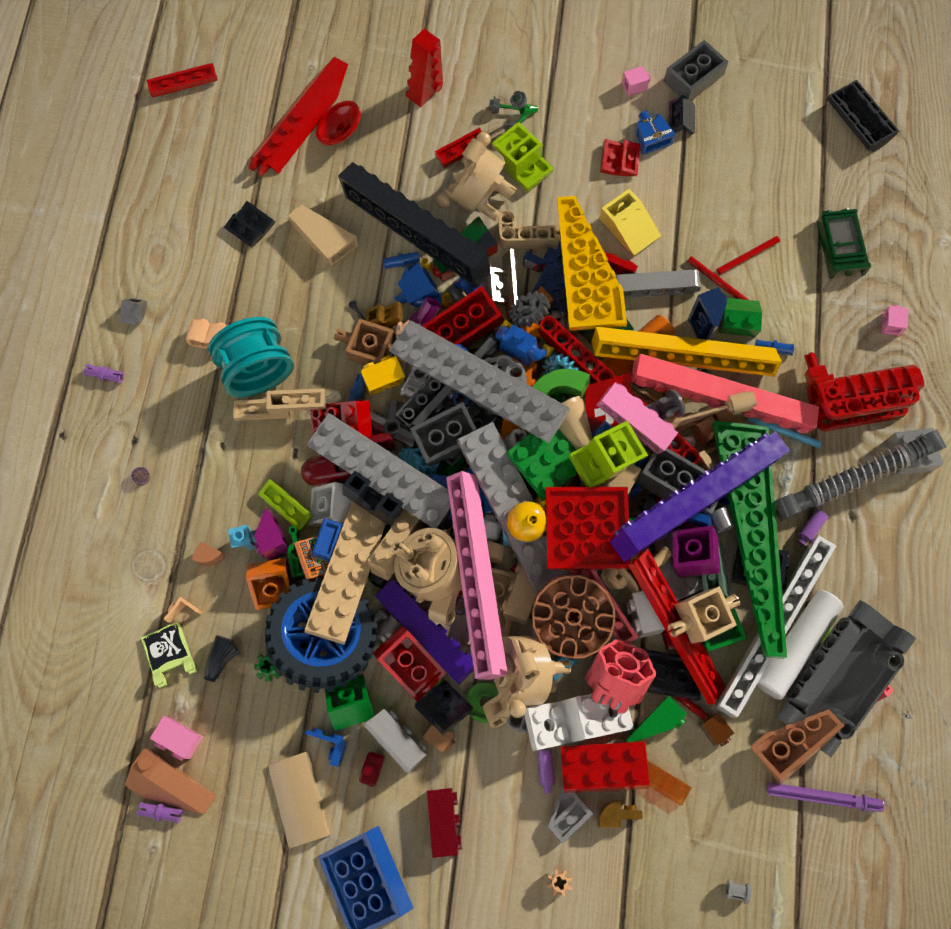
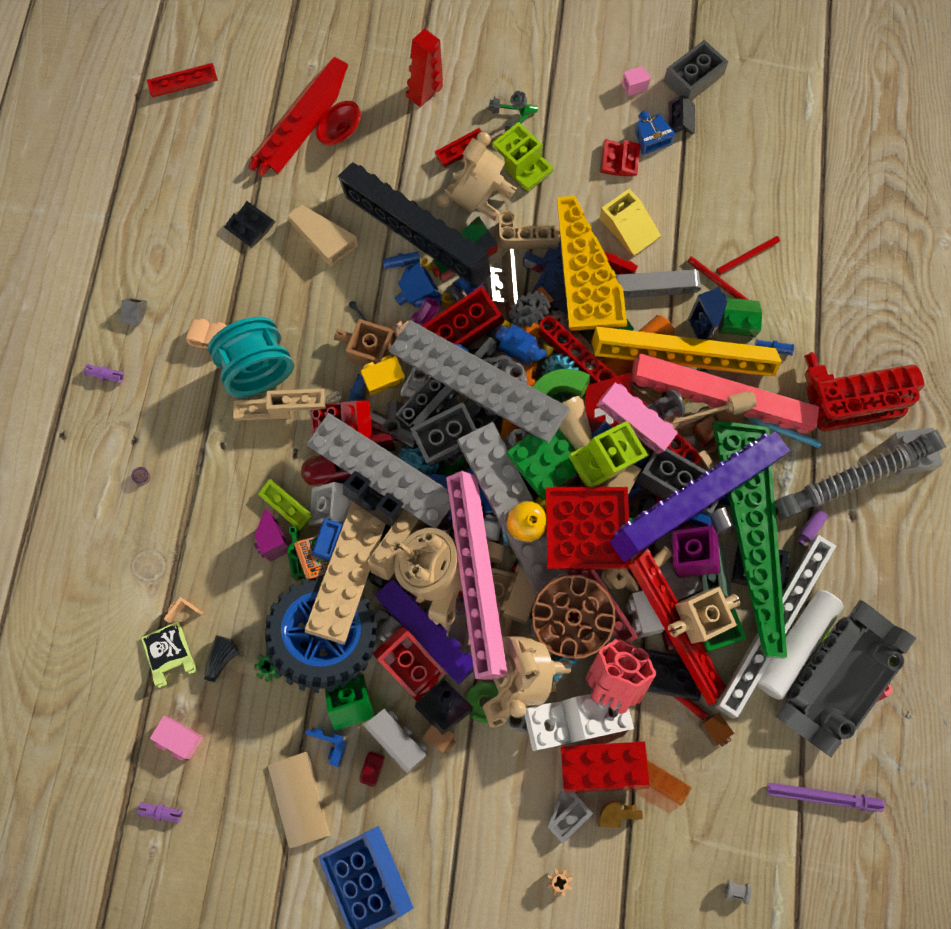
nougat wedge [125,749,216,814] -> none
nougat brick [191,542,226,566] -> none
medium azure bracket [228,525,256,550] -> none
orange slope [246,558,292,610] -> none
pearl gold brick [366,301,403,329] -> none
dark red brick [427,788,462,858] -> none
dark blue bush [453,392,472,410] -> none
medium lavender cylinder [537,750,555,793] -> none
green slope [624,696,687,742] -> none
nougat wedge [750,709,844,785] -> none
dark green door [816,208,871,279] -> none
black piece [827,80,899,152] -> none
bright pink brick [881,305,908,336] -> none

